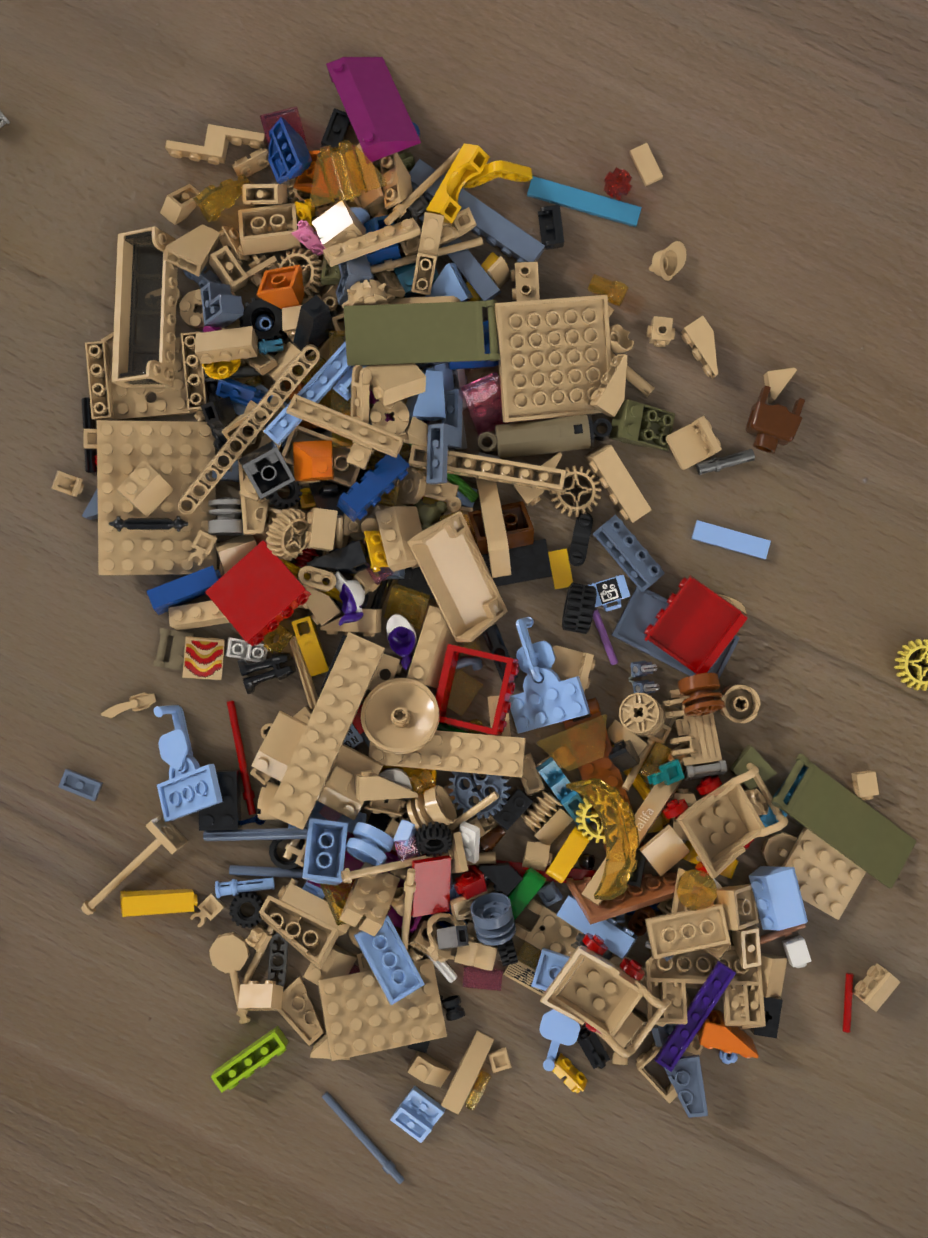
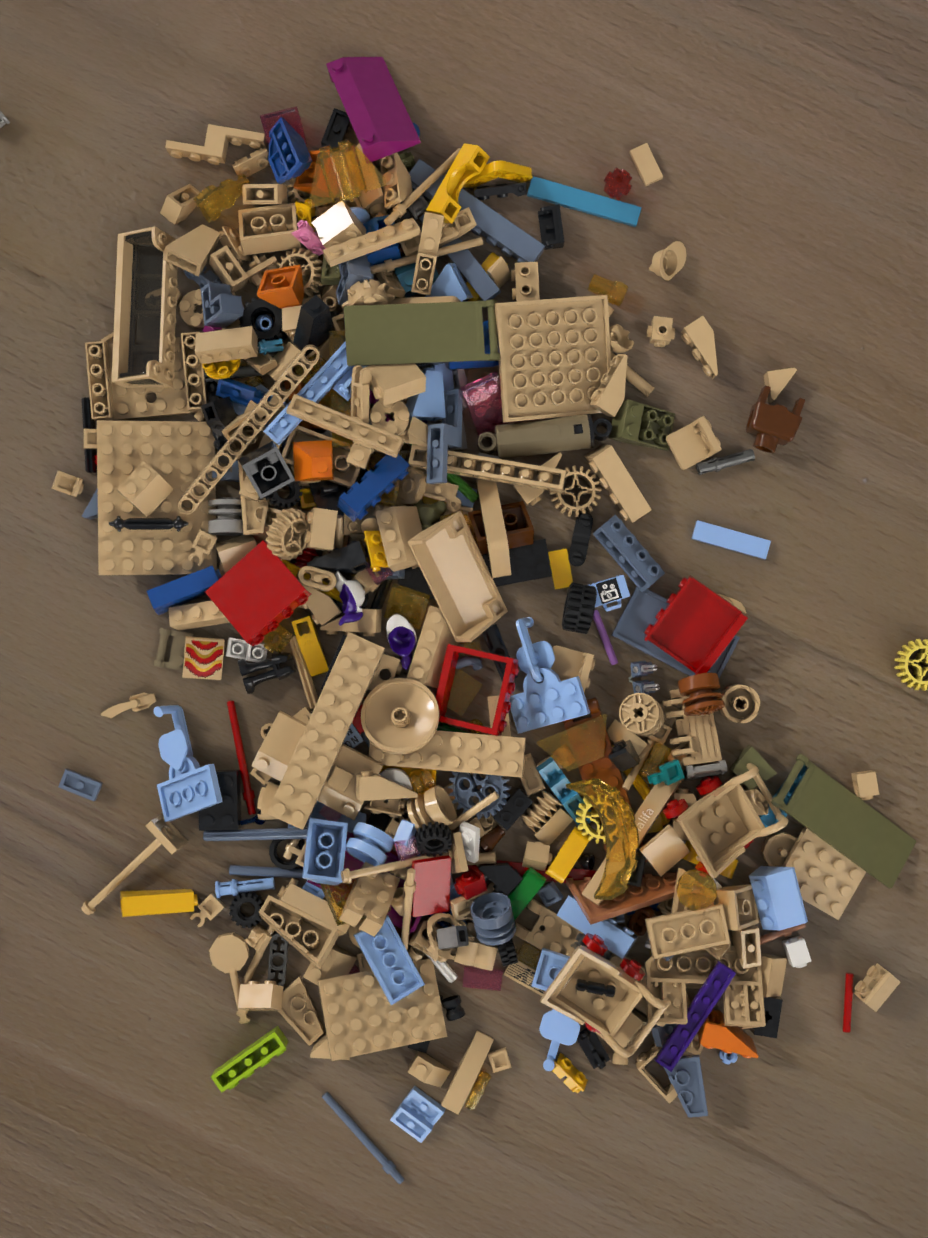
none -> black hinge [473,182,527,200]
none -> black axle [576,979,616,997]

